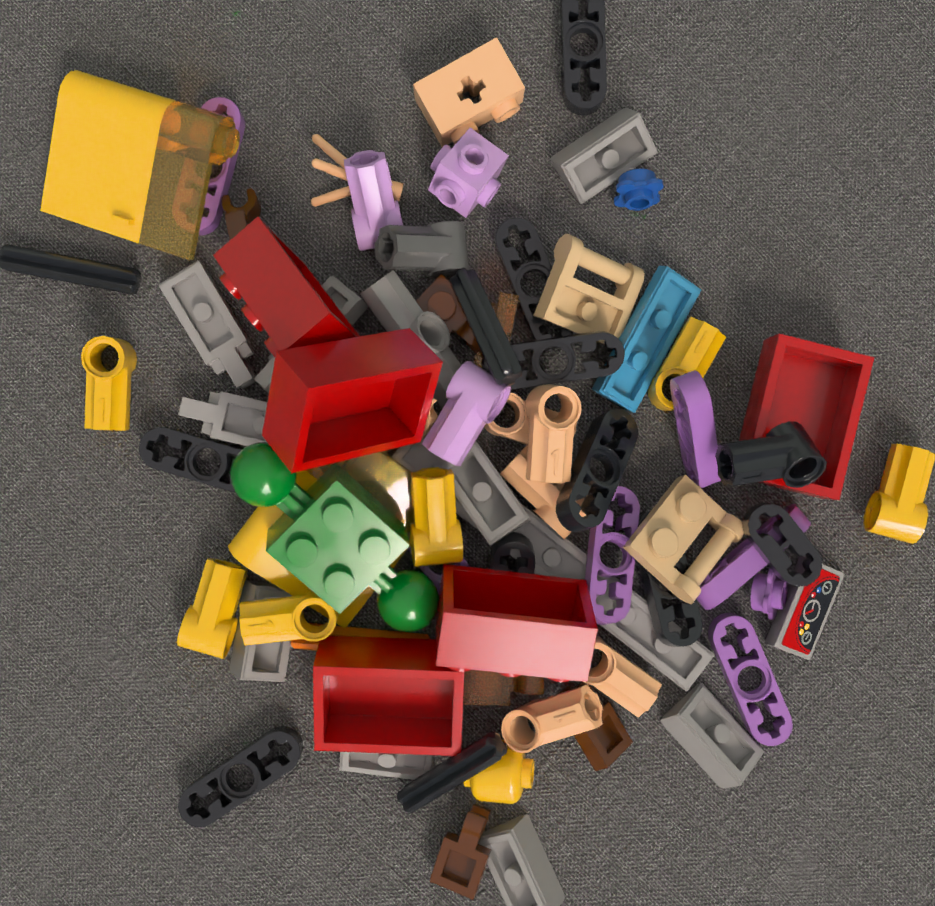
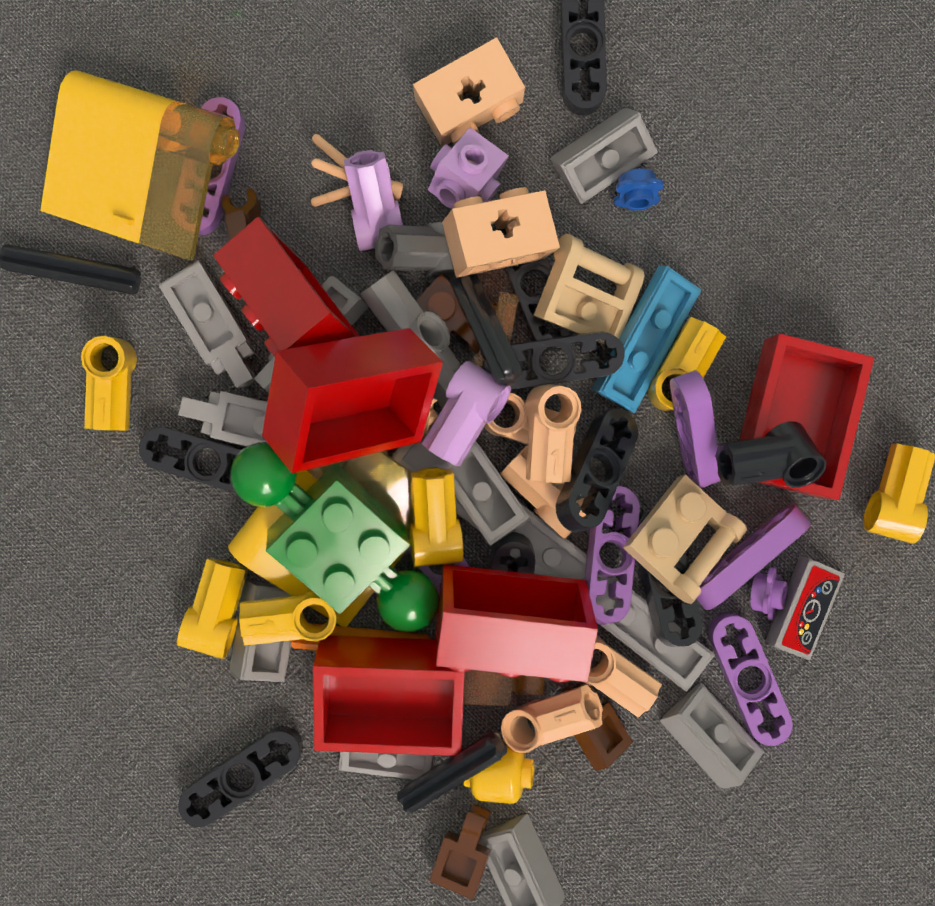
black beam [742,503,822,587] -> none
none -> light nougat brick [442,187,560,278]

